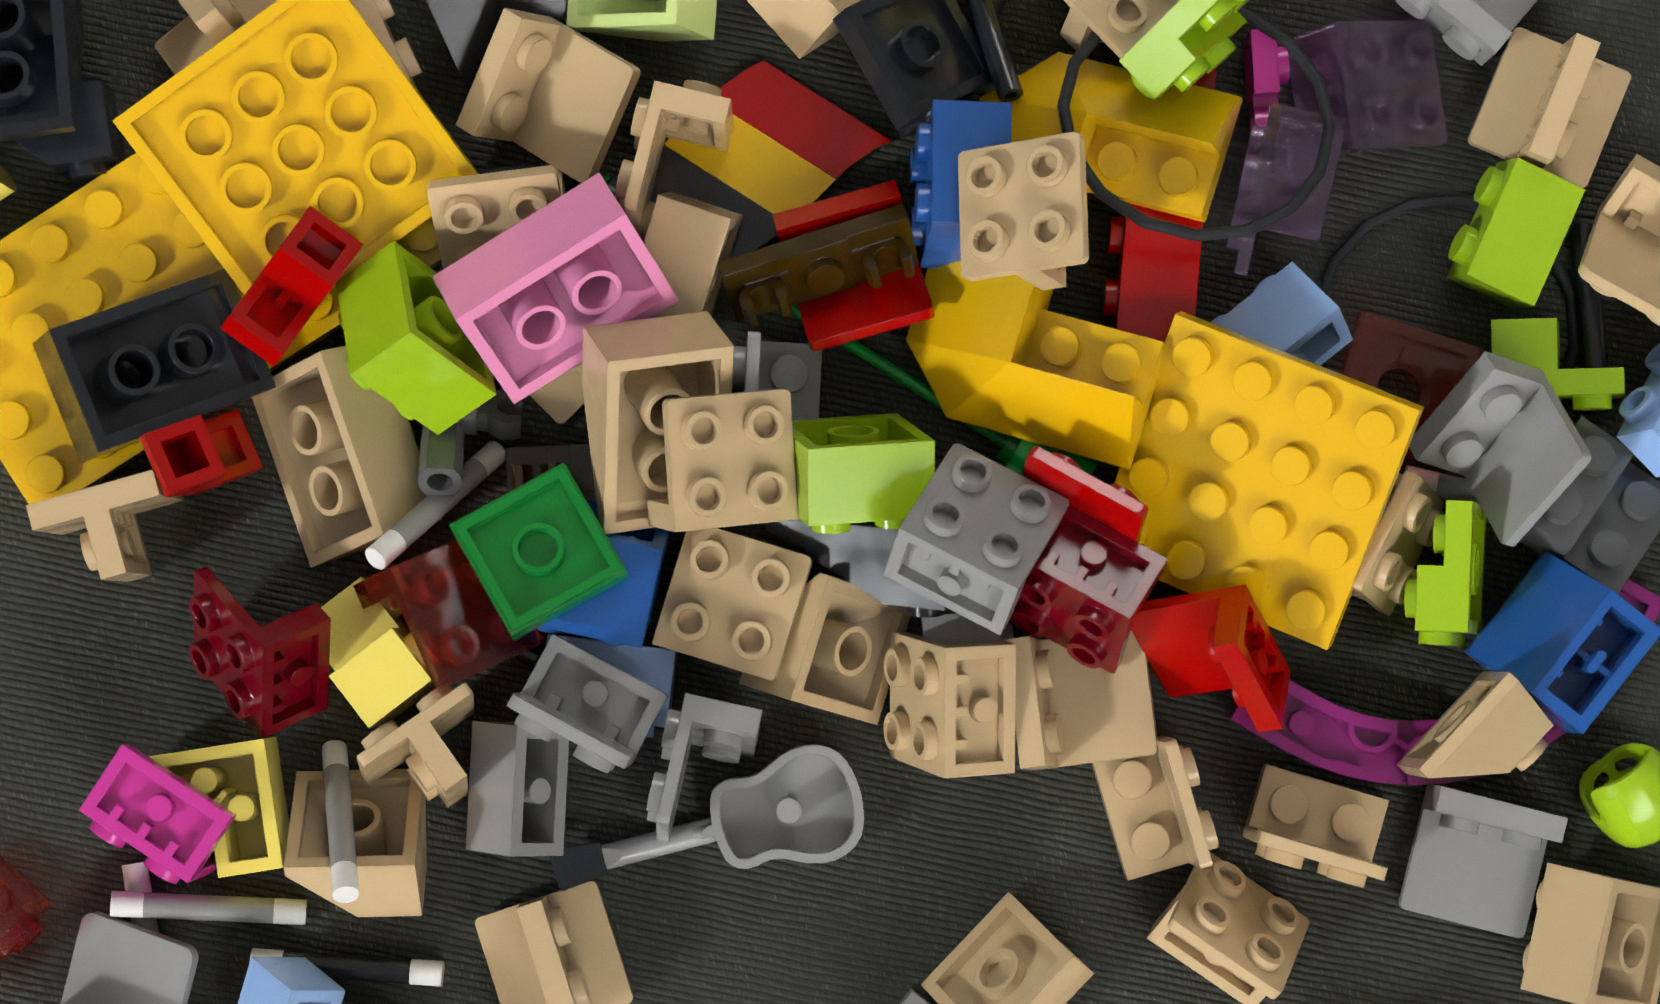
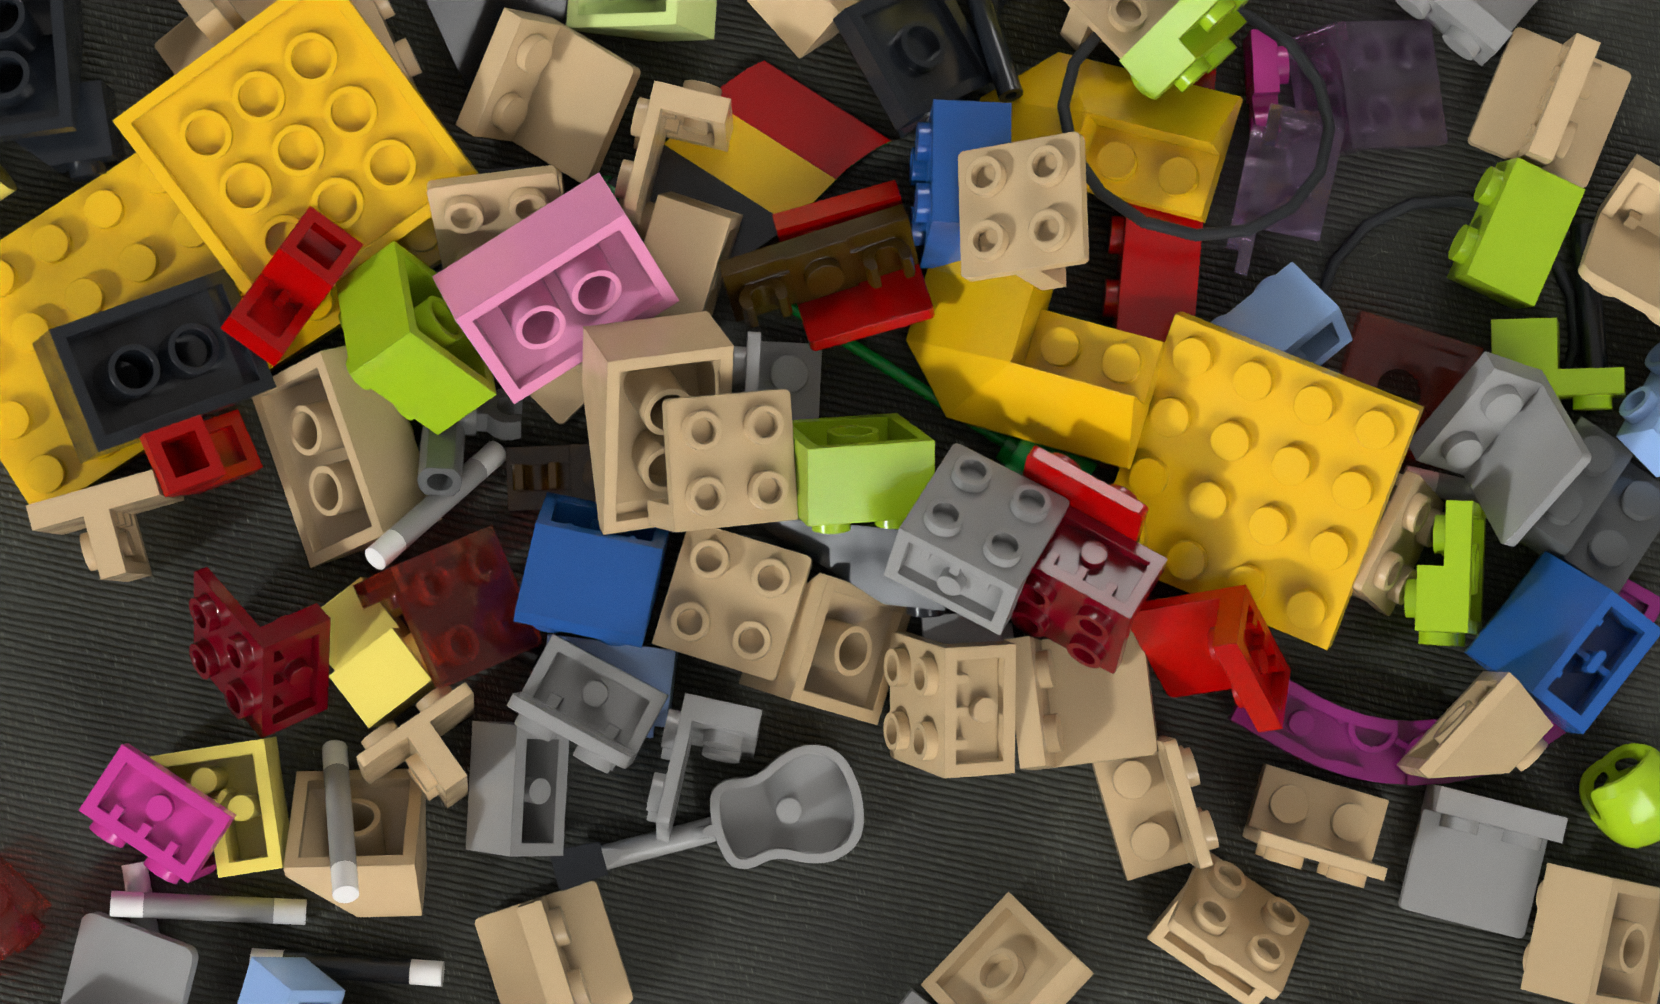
green tile [449,462,629,641] -> none

